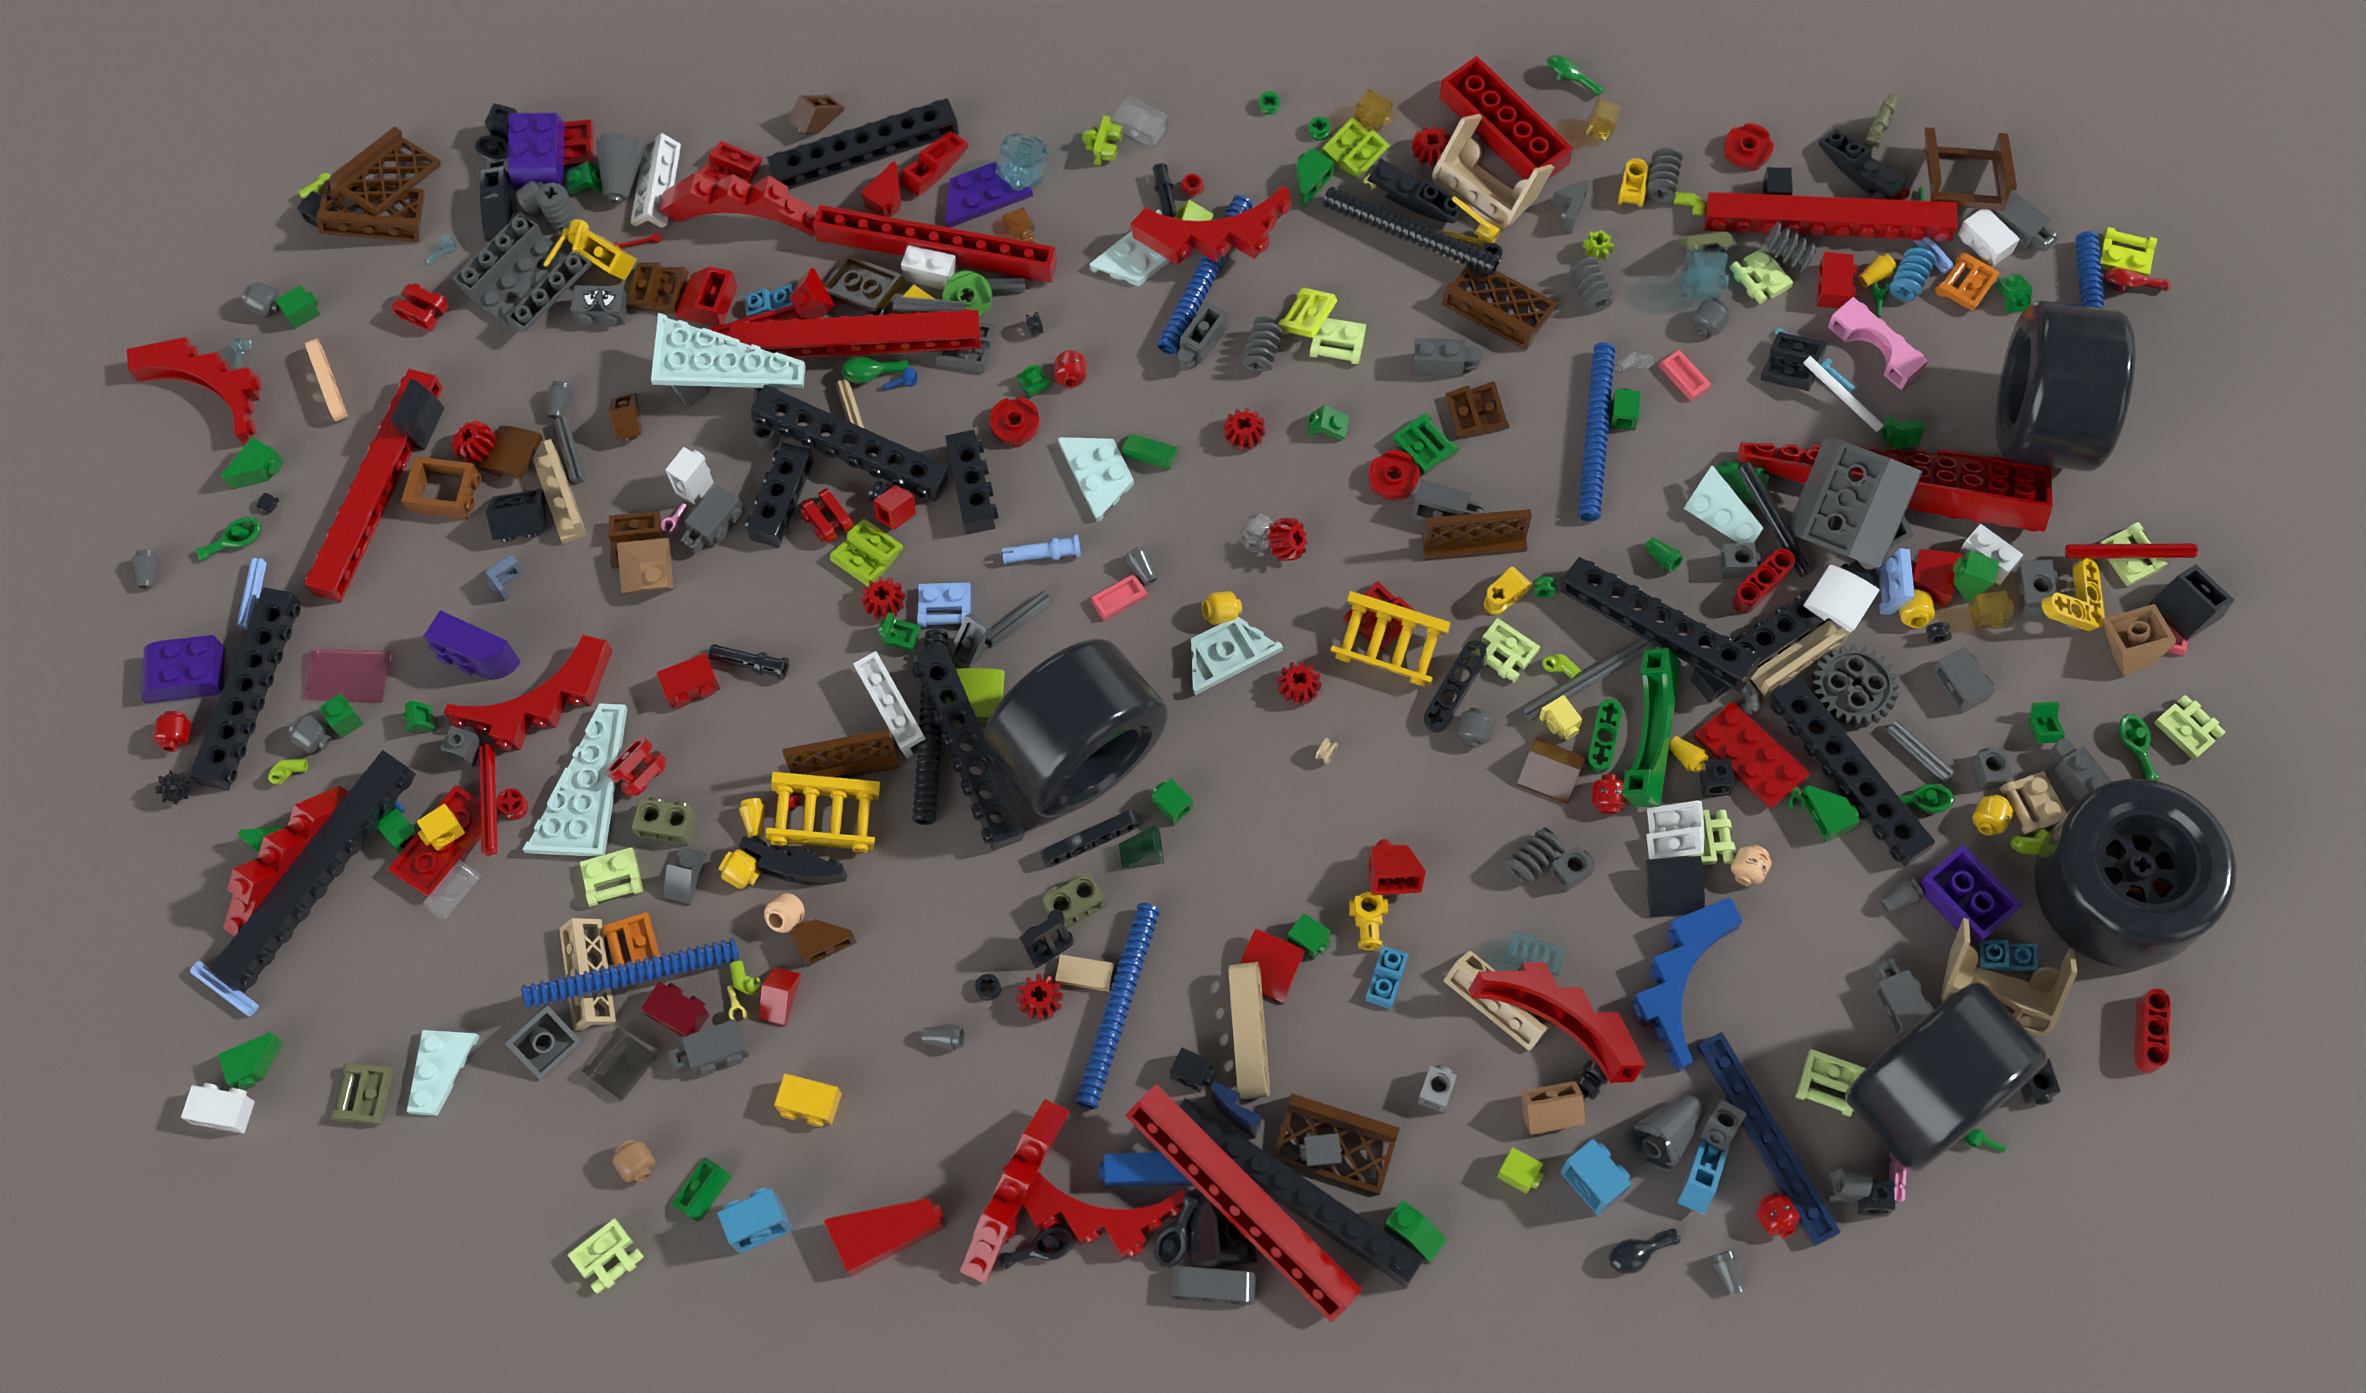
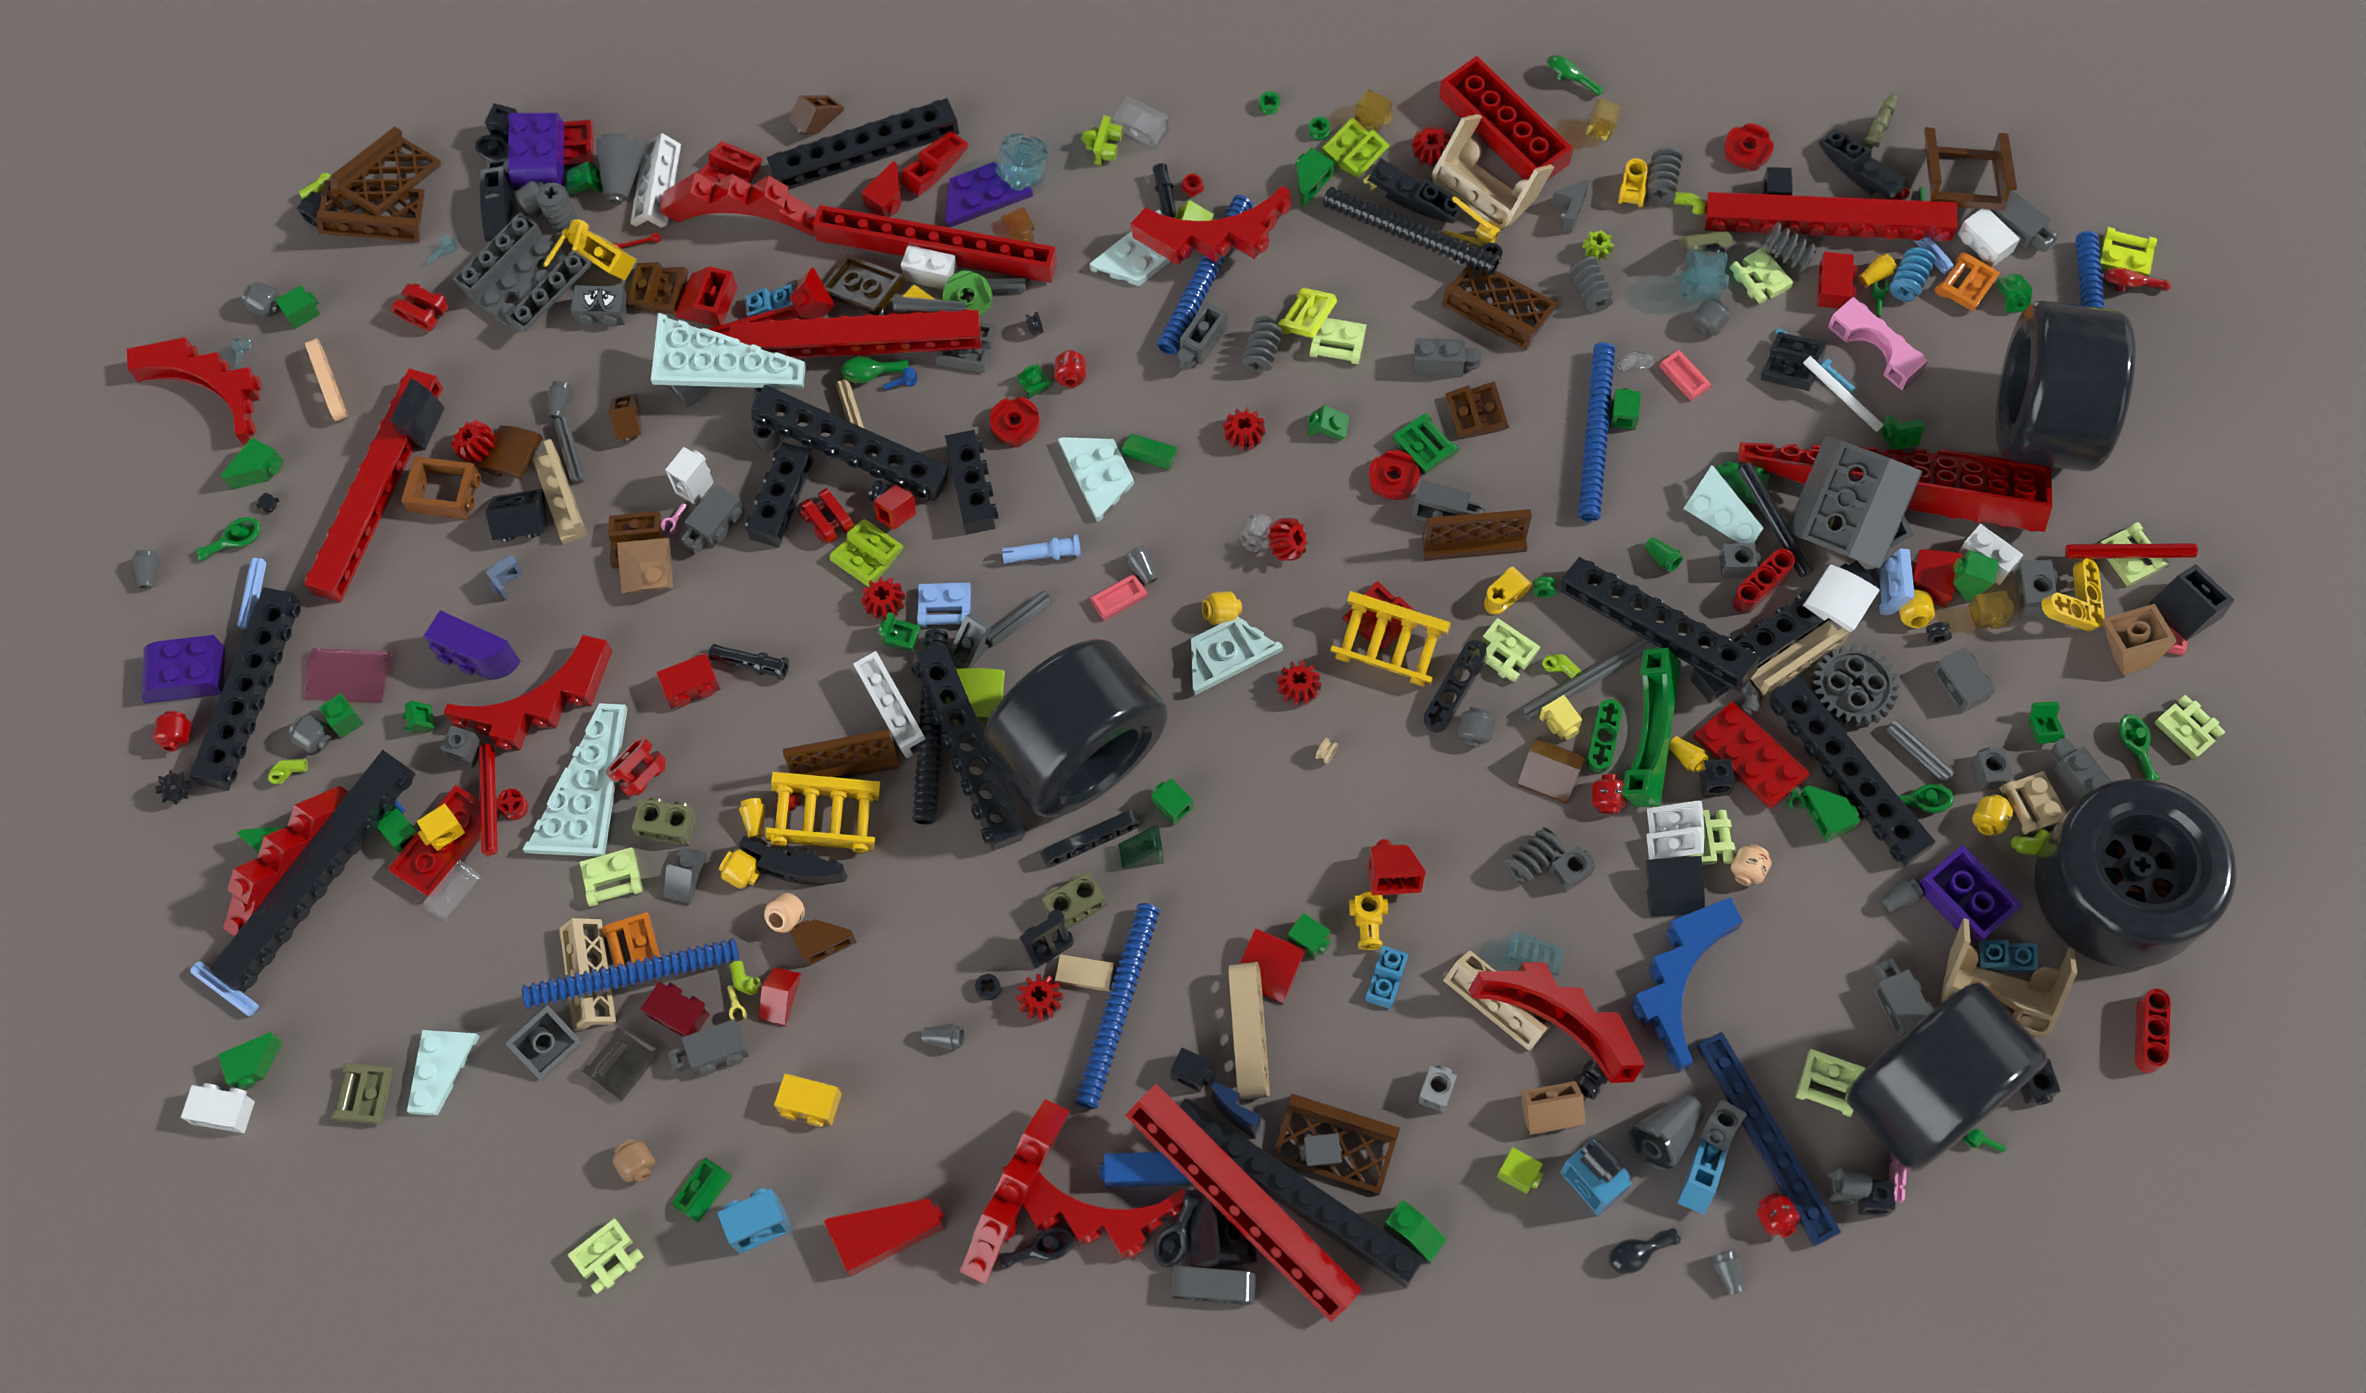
none -> black brick [1580,1140,1624,1184]

